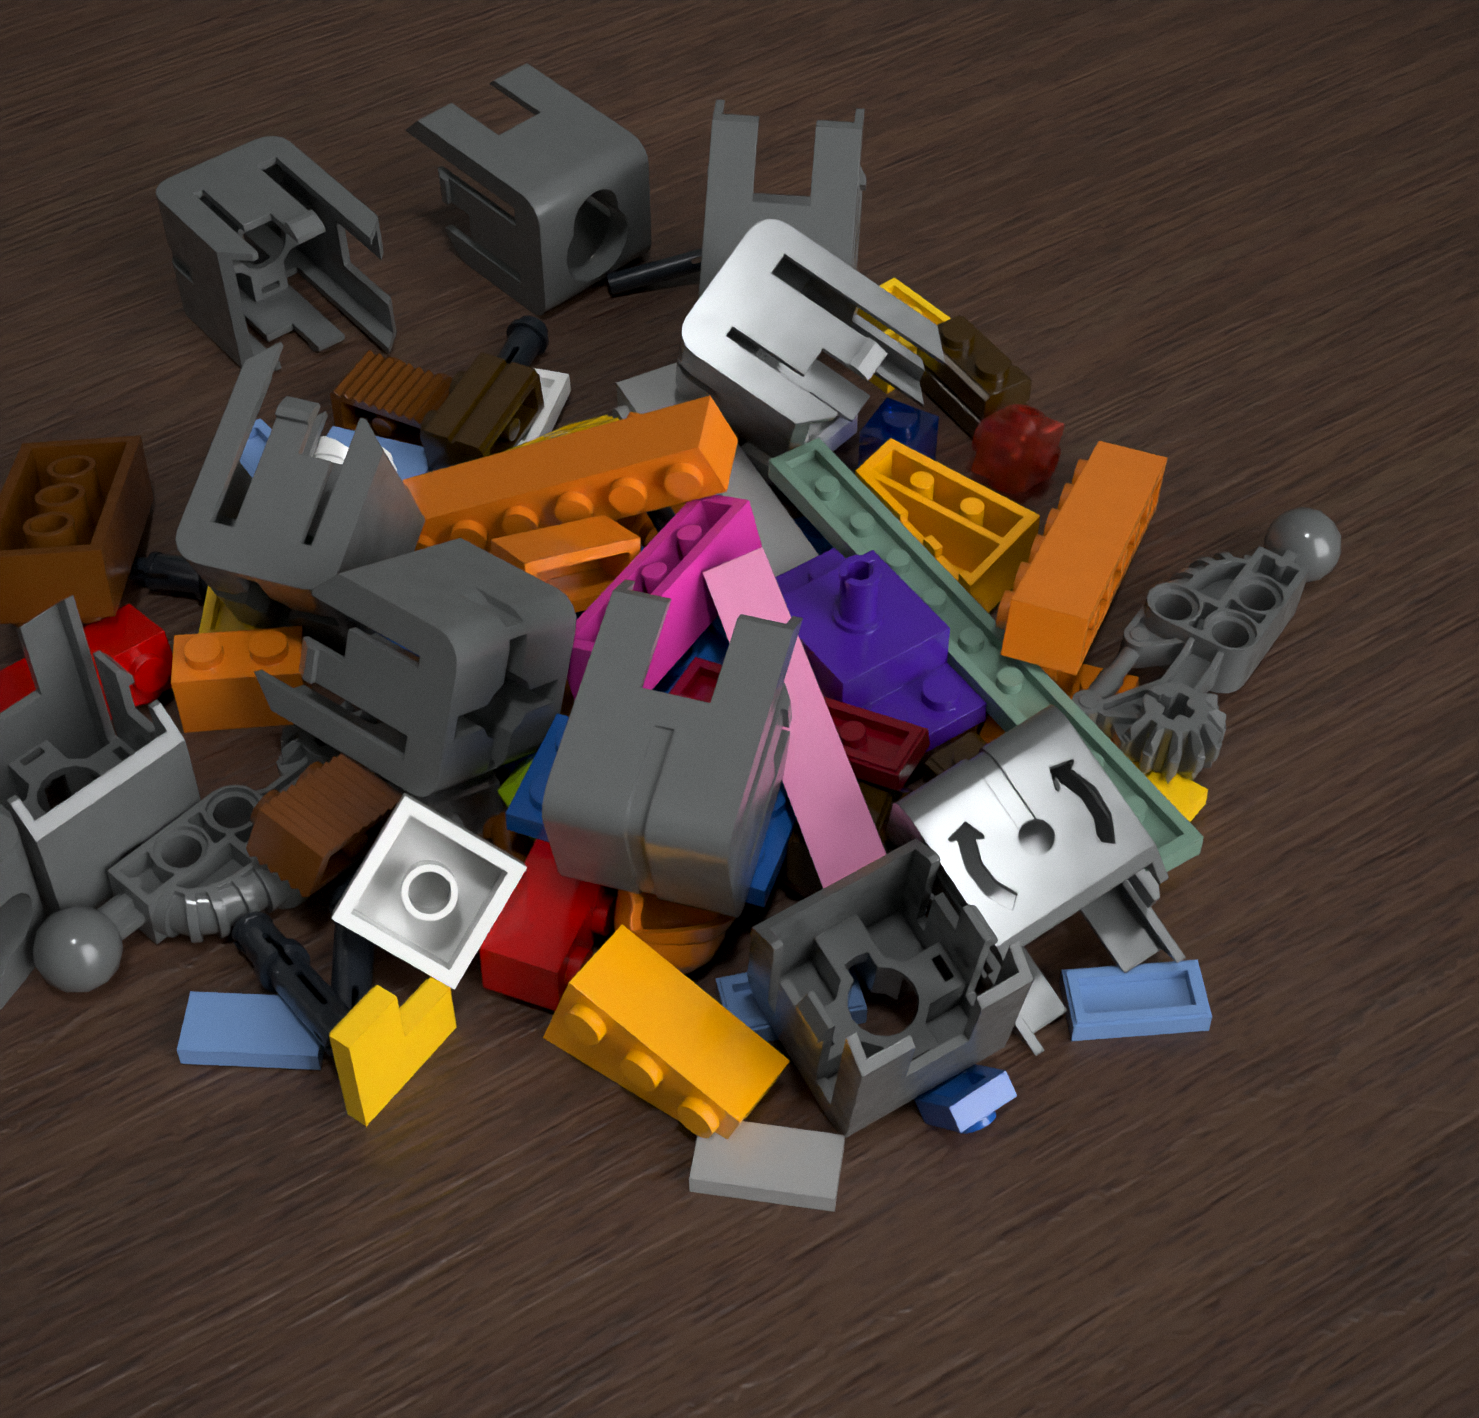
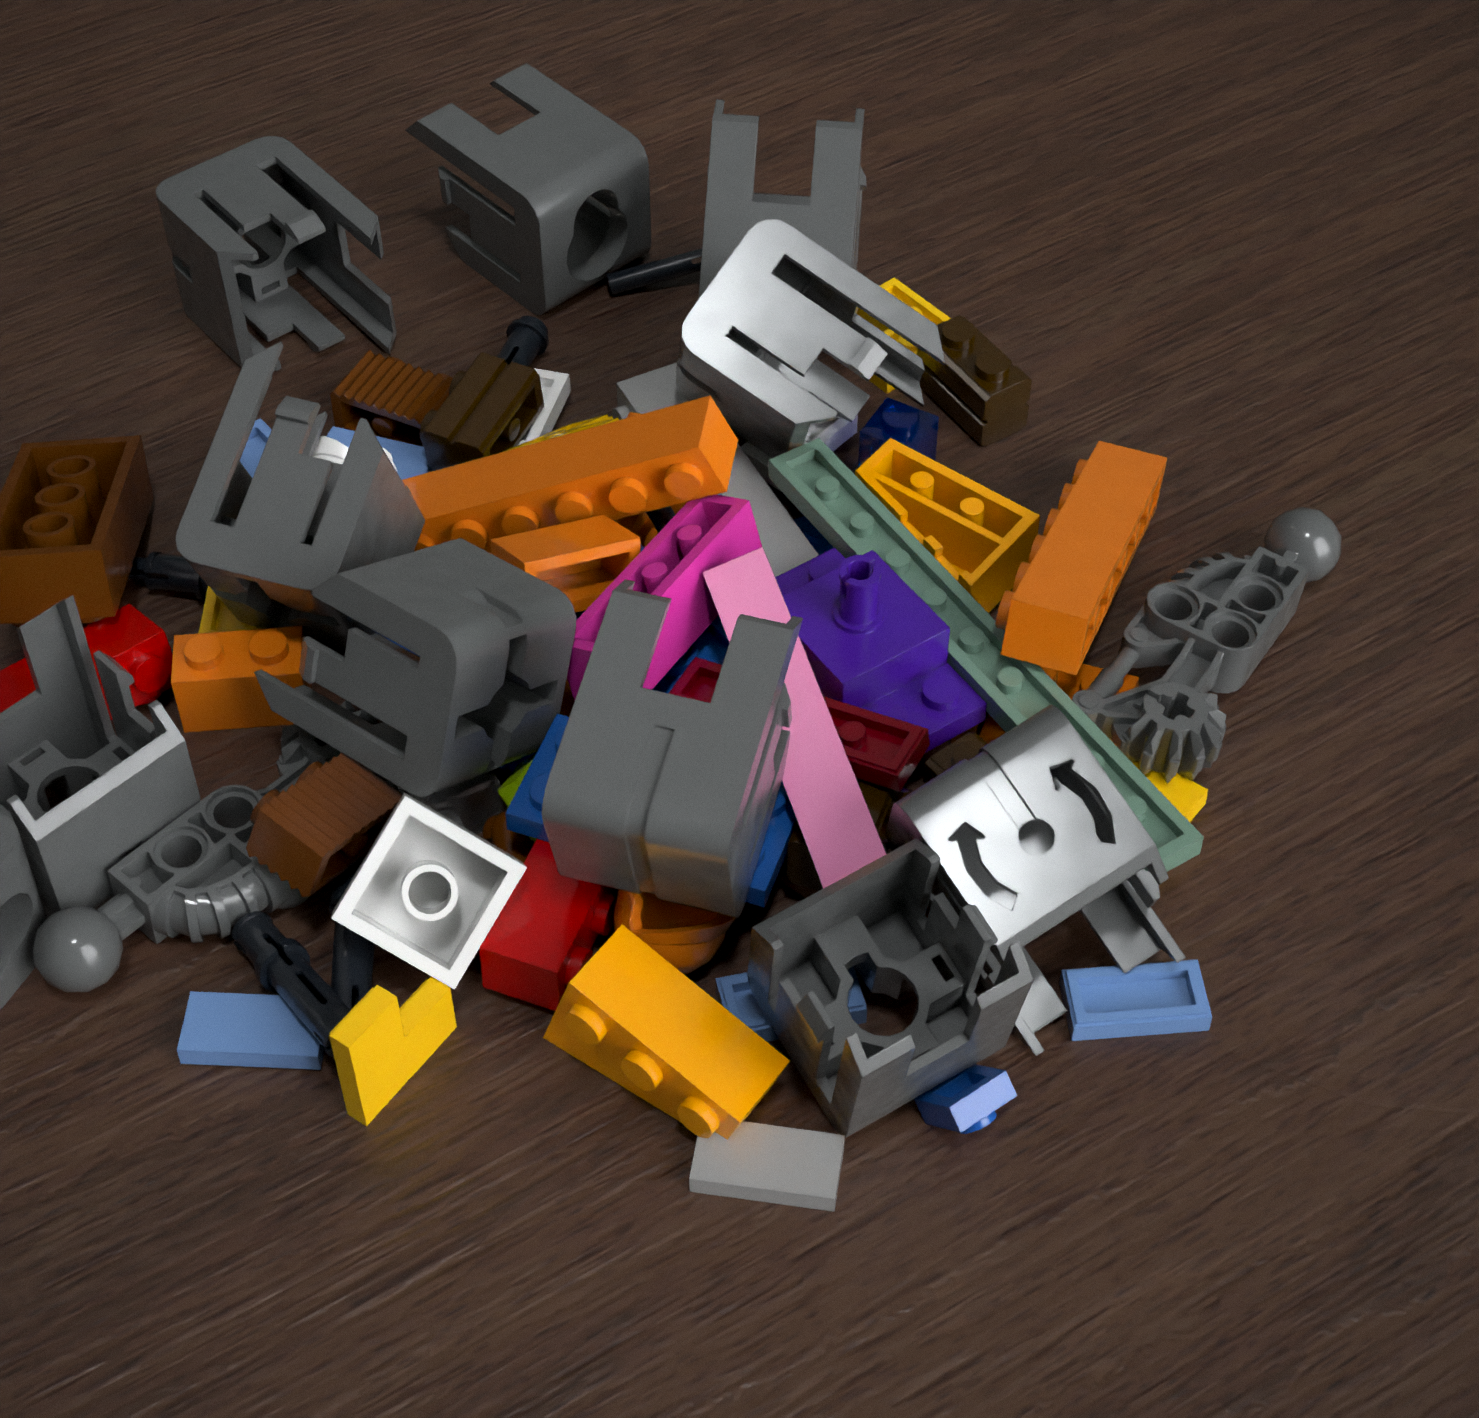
clear red brick [971,404,1065,494] -> none

